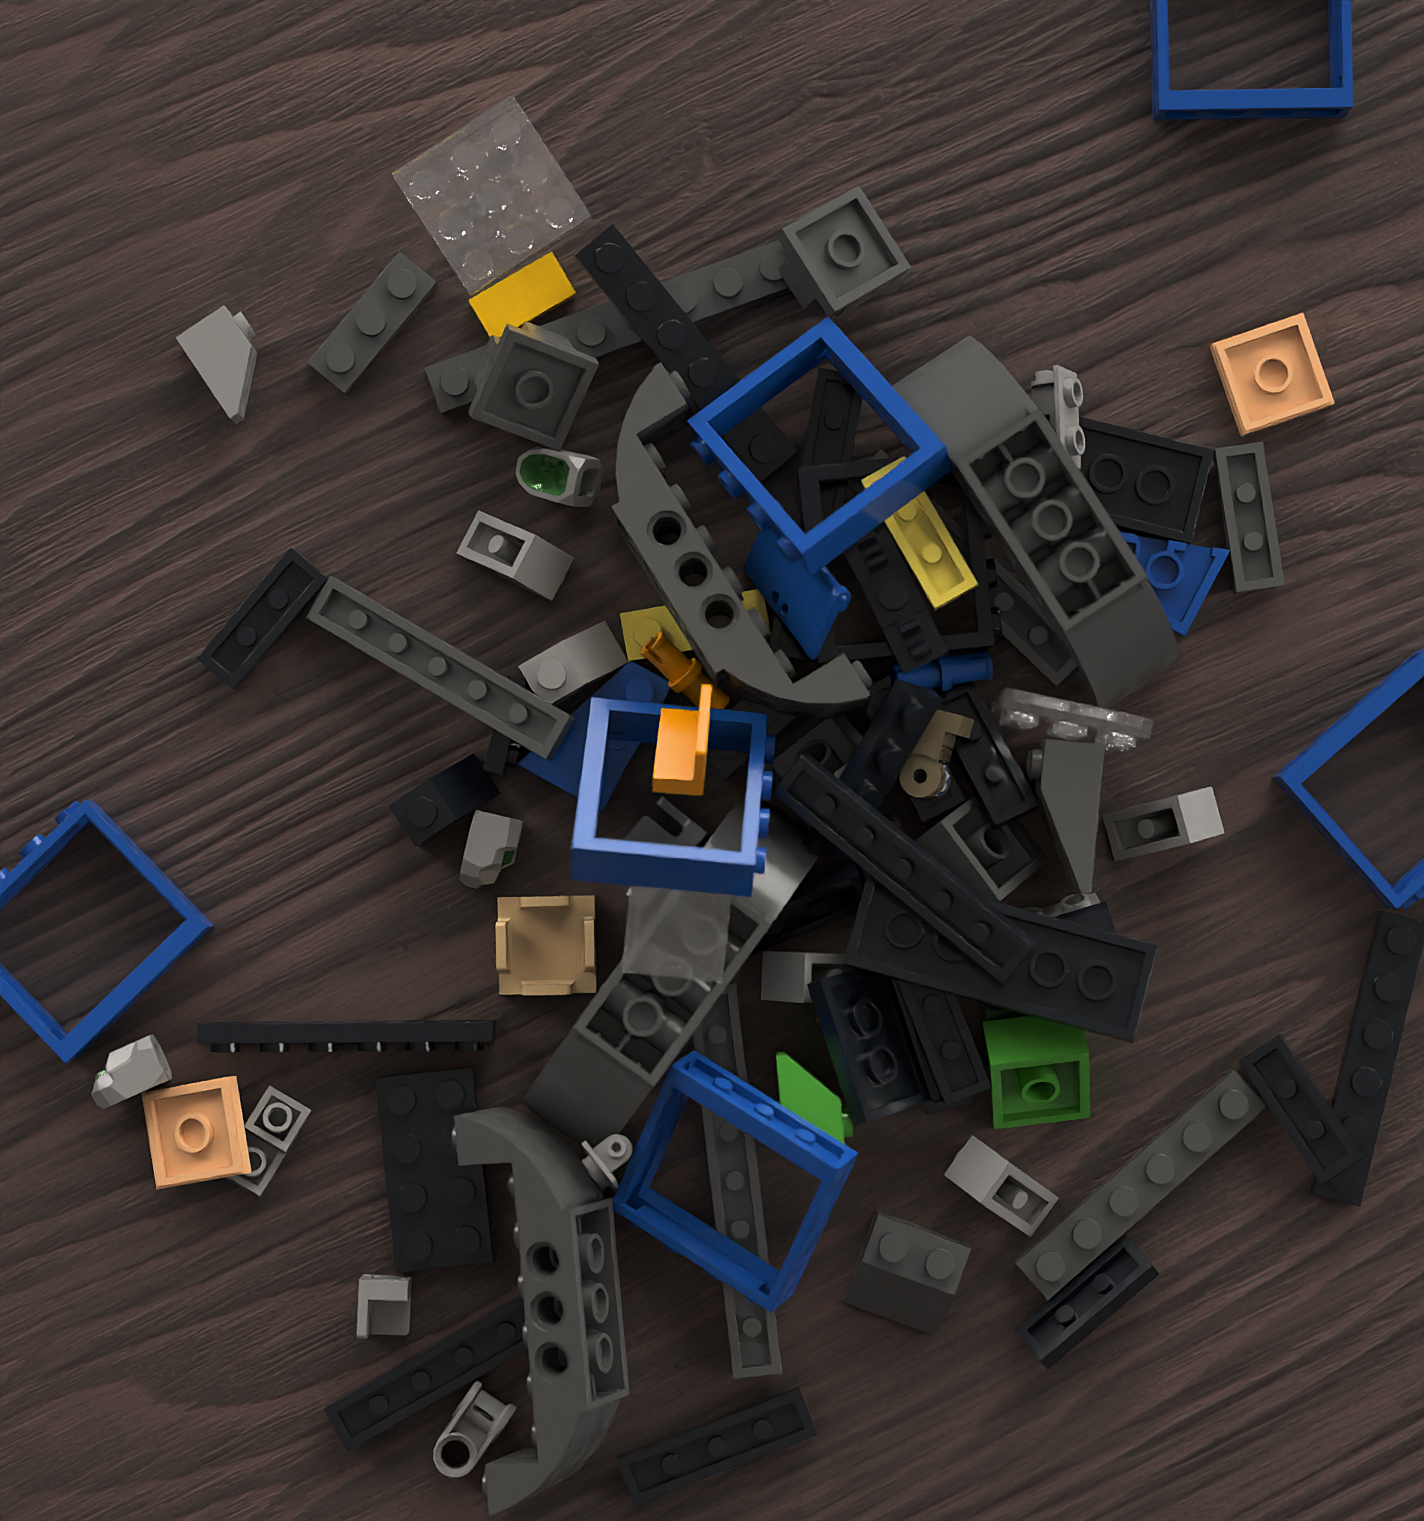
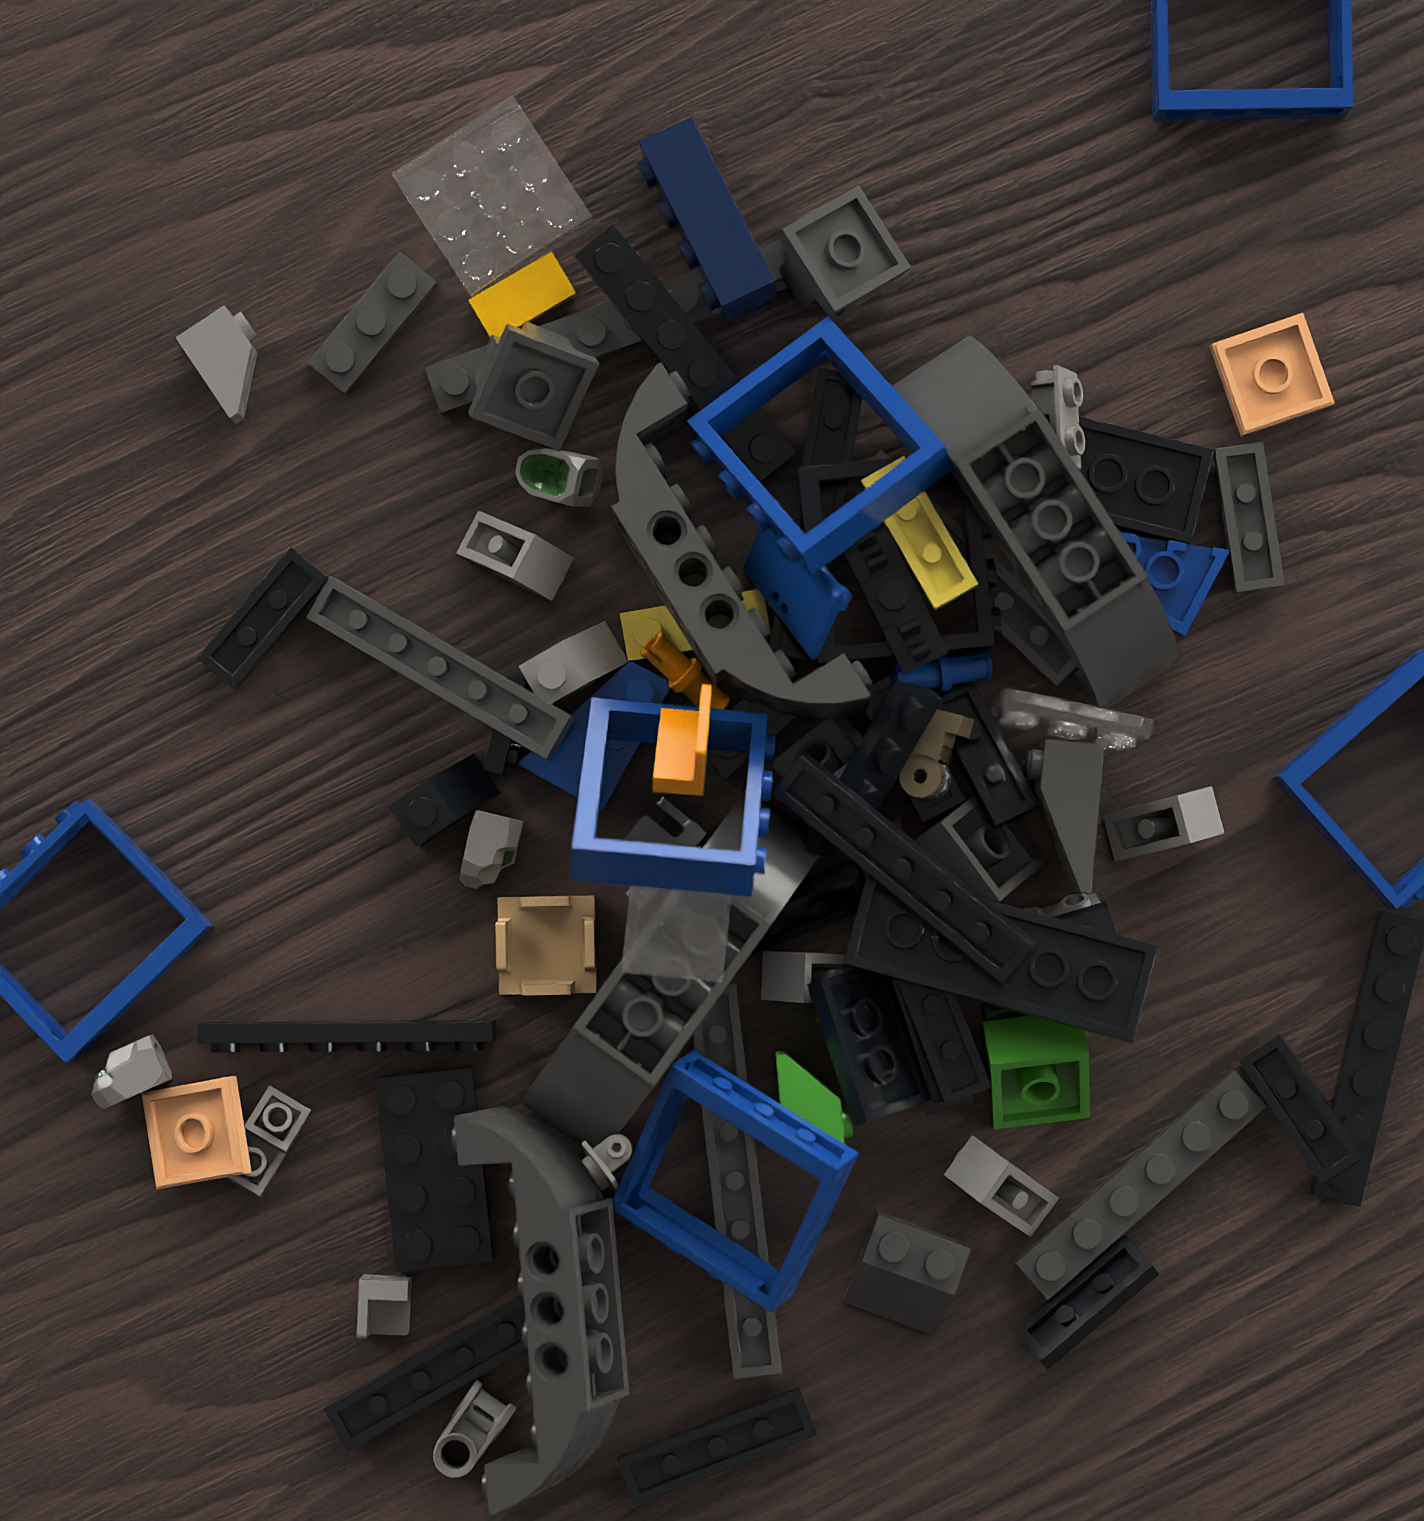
none -> dark blue brick [636,117,778,323]

